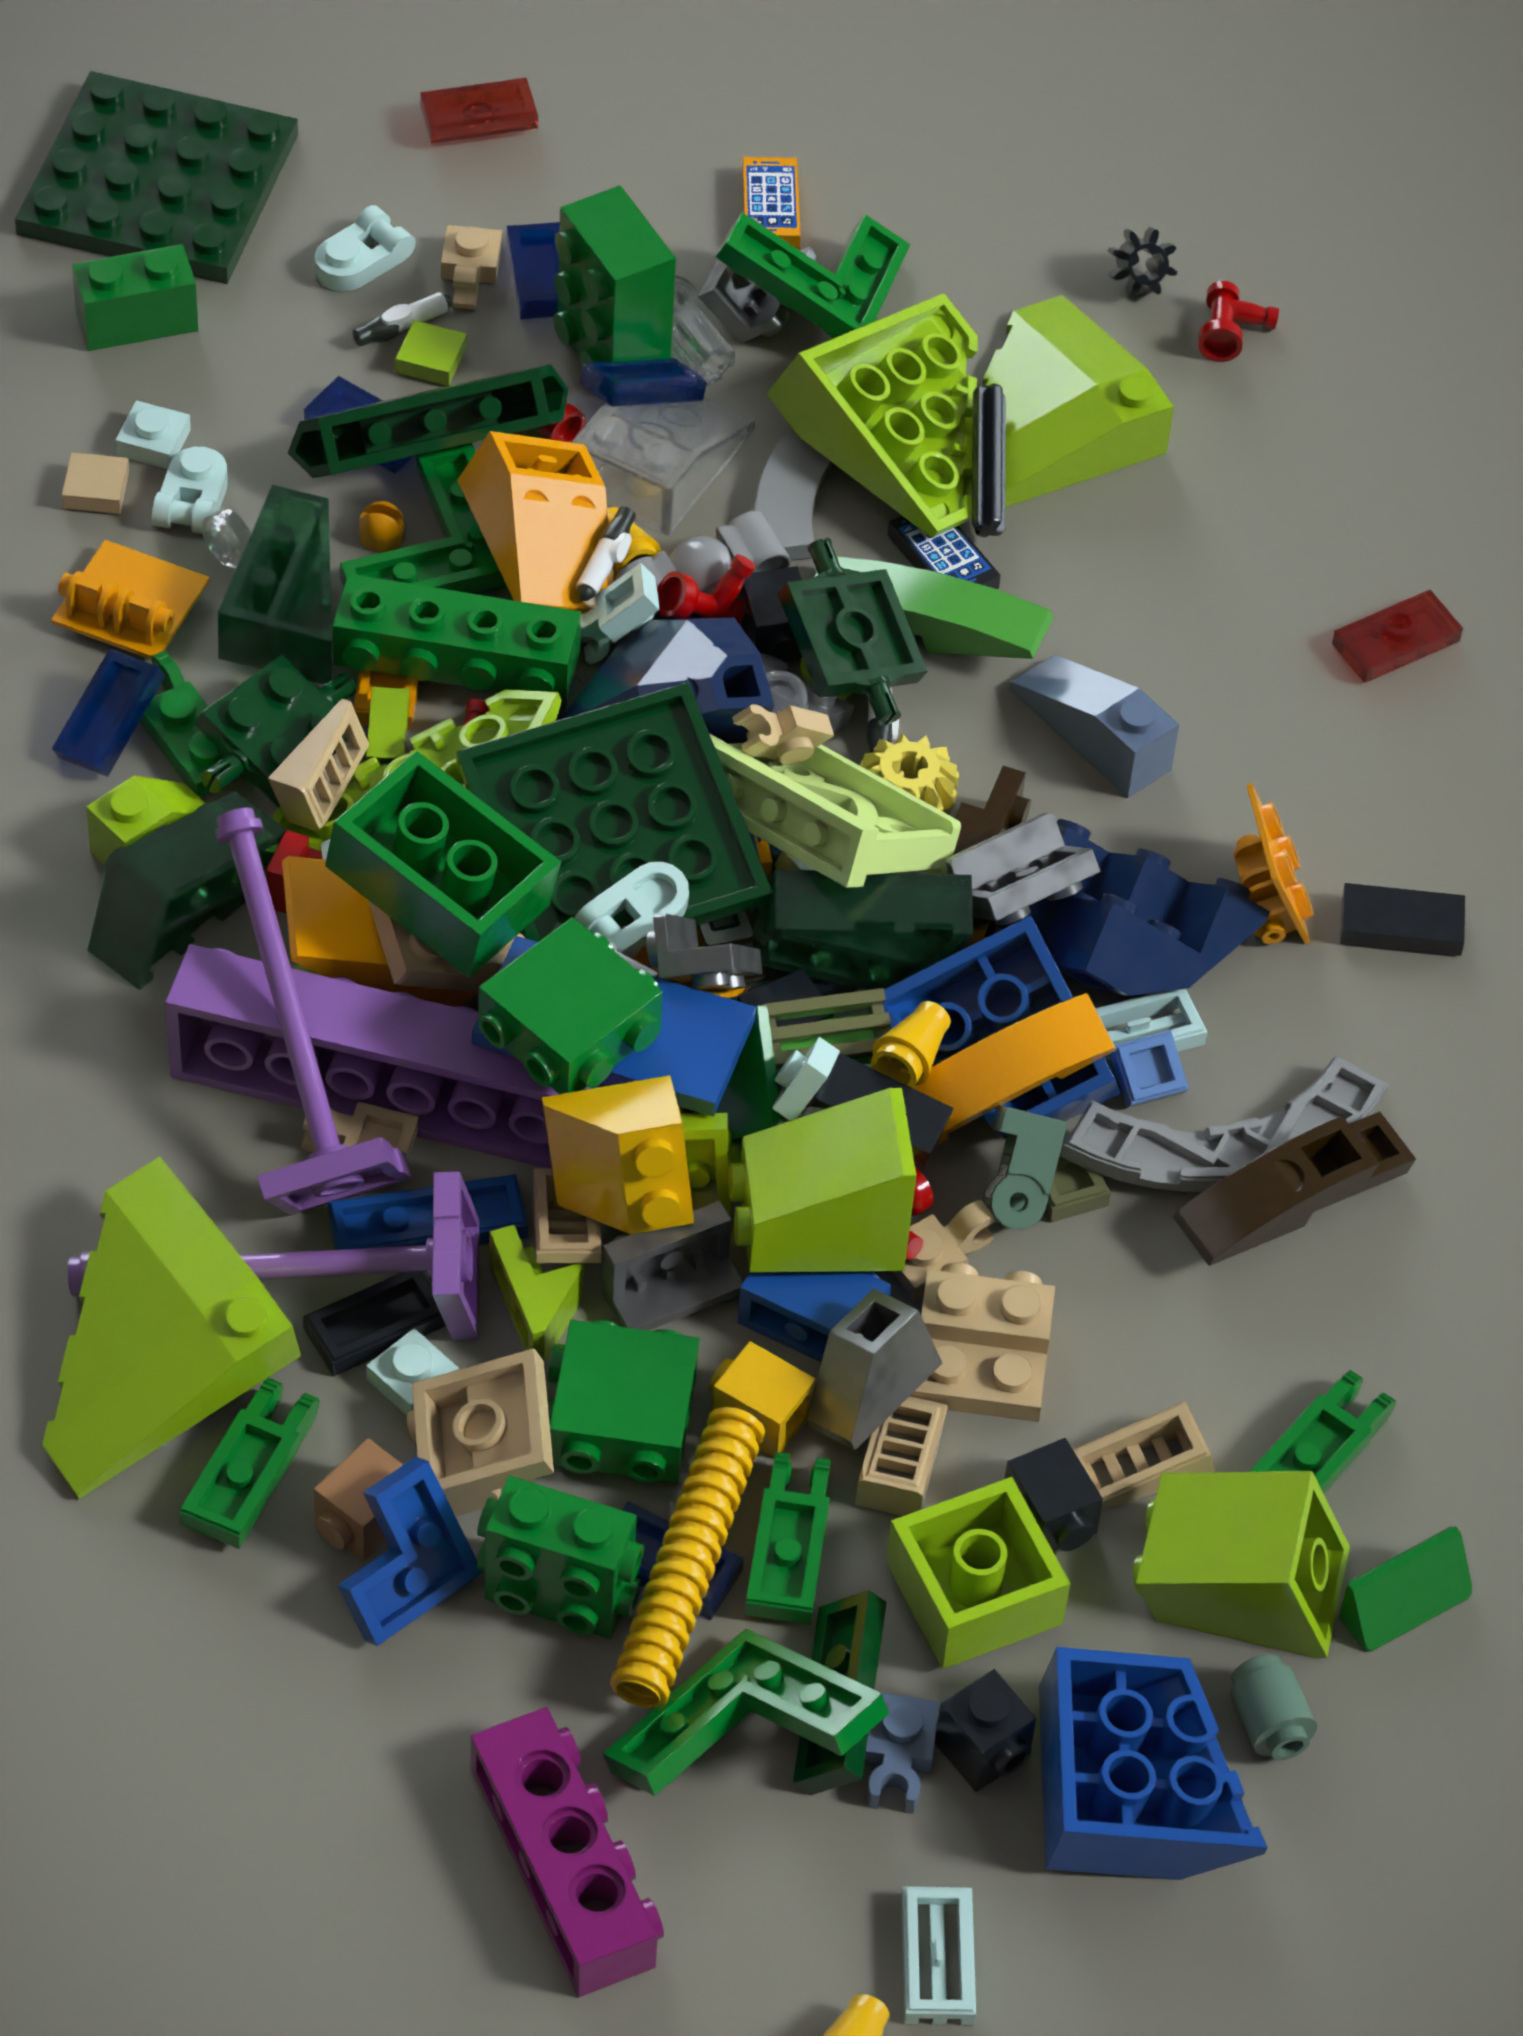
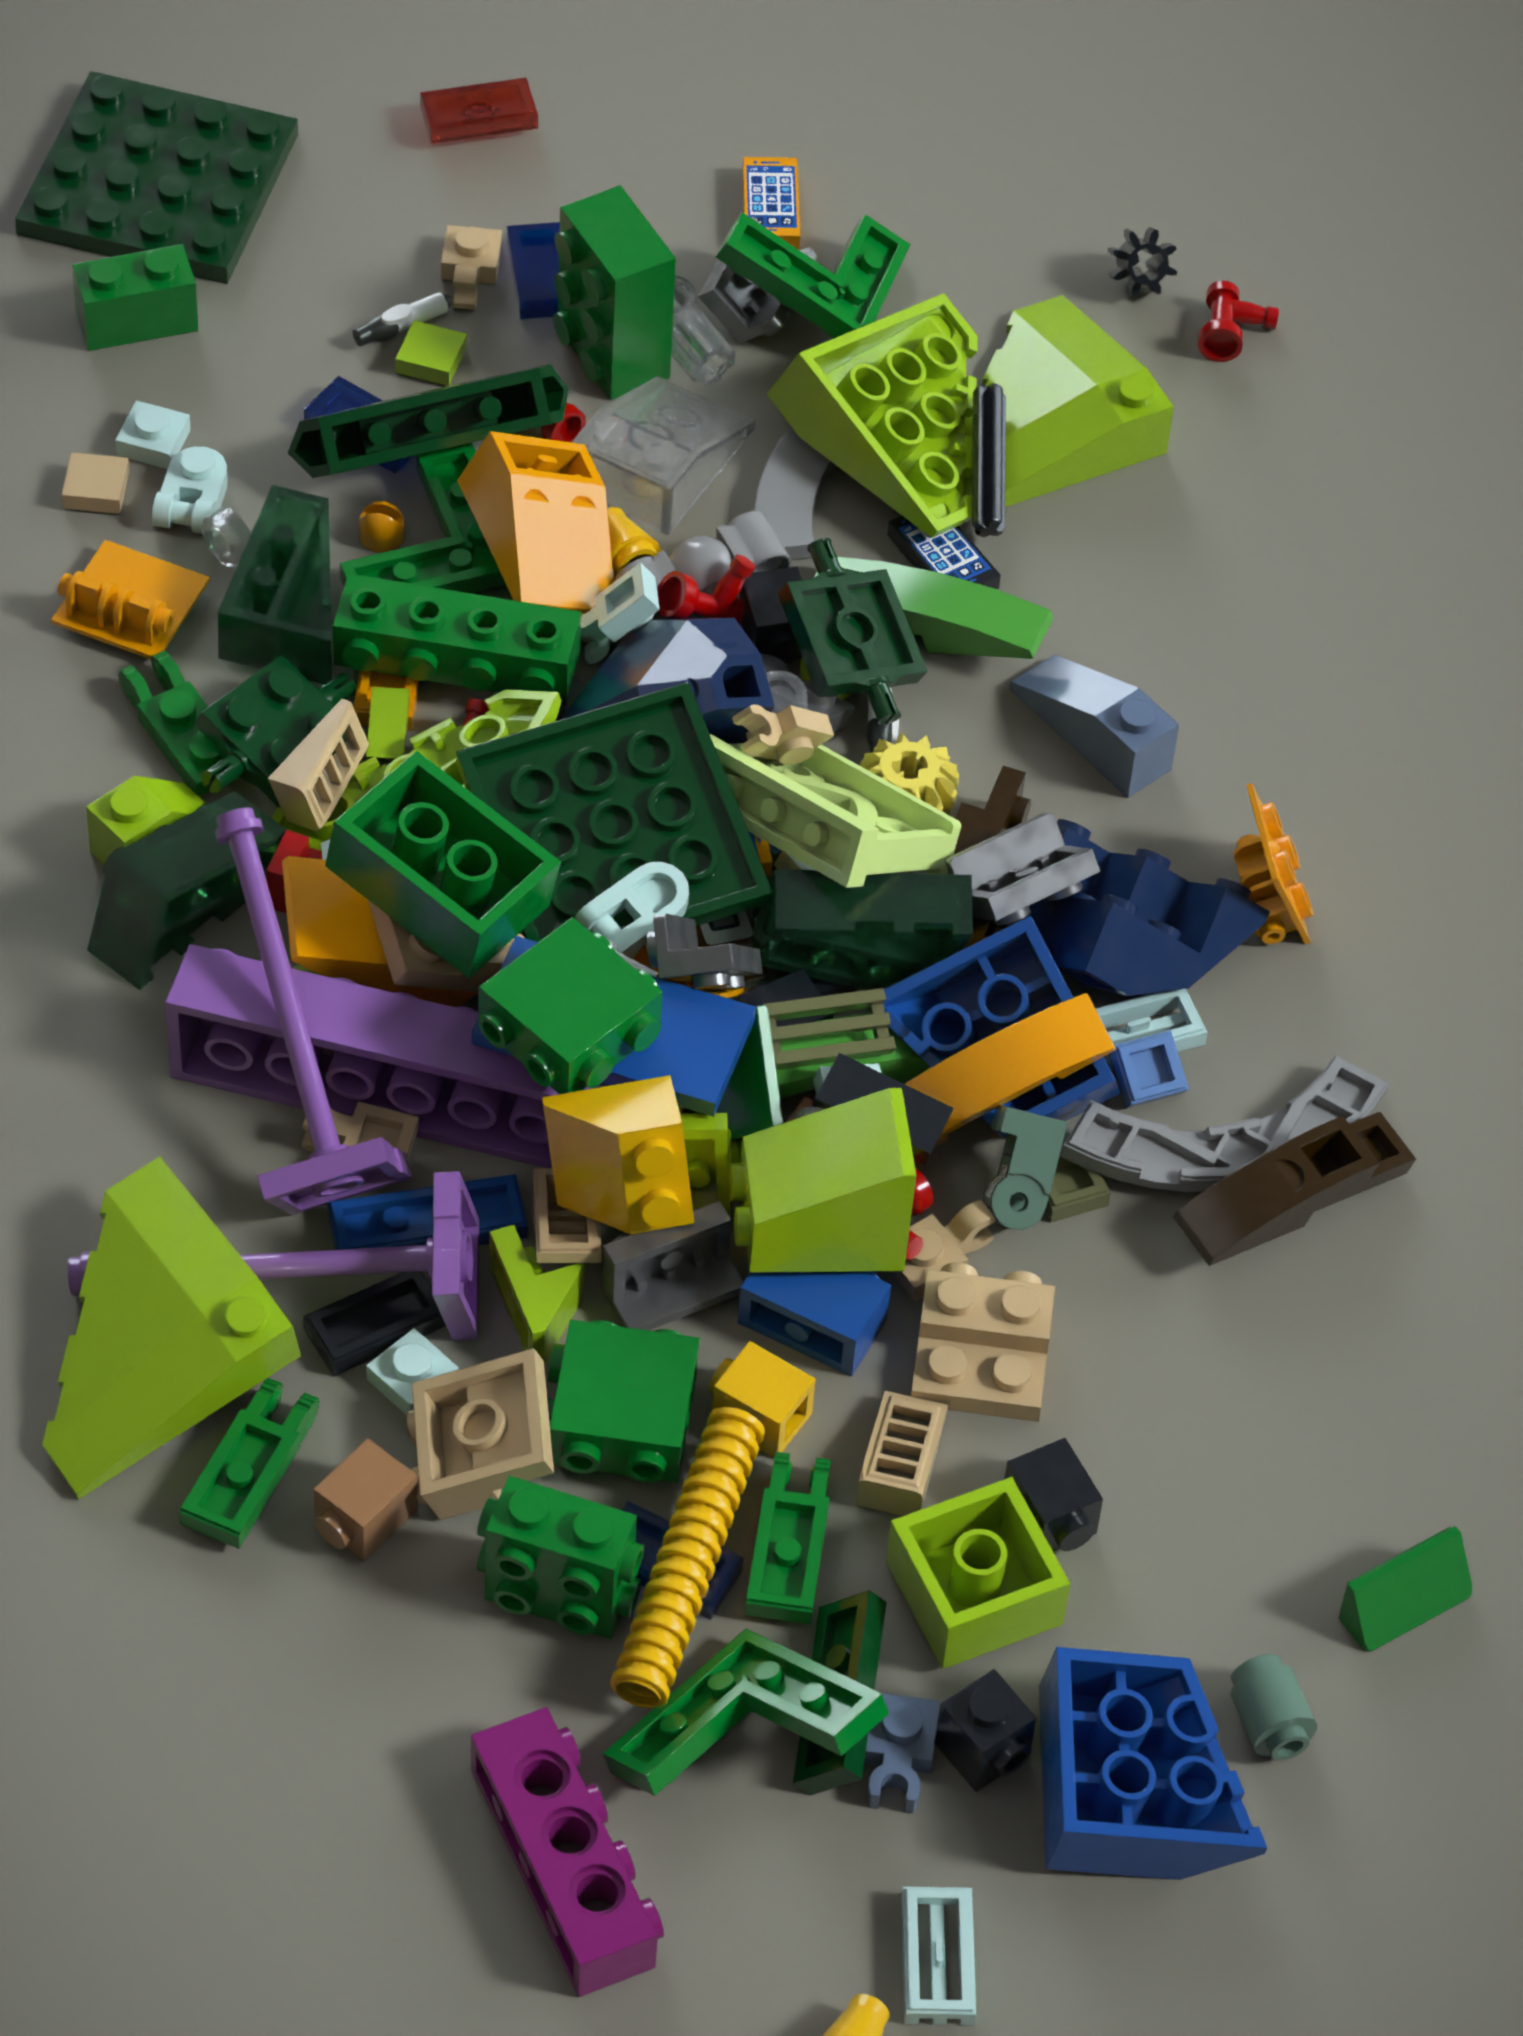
clear blue tile [52,648,165,777] -> none
light aqua plate [315,205,416,292] -> none
blue plate [337,1457,483,1646] -> none
white piece [576,506,636,601] -> none
clear blue tile [580,358,707,407] -> none
light aqua plate [772,1037,840,1121] -> none
flat silver slope [807,1288,943,1450] -> none
yellow cone [871,1001,951,1088] -> none
tan slope [1073,1401,1215,1510] -> none
lime slope [1133,1471,1350,1658] -> none
green hinge [1249,1370,1396,1494] -> none
clear red plate [1332,589,1463,683] -> none
black tile [1340,883,1465,956] -> none

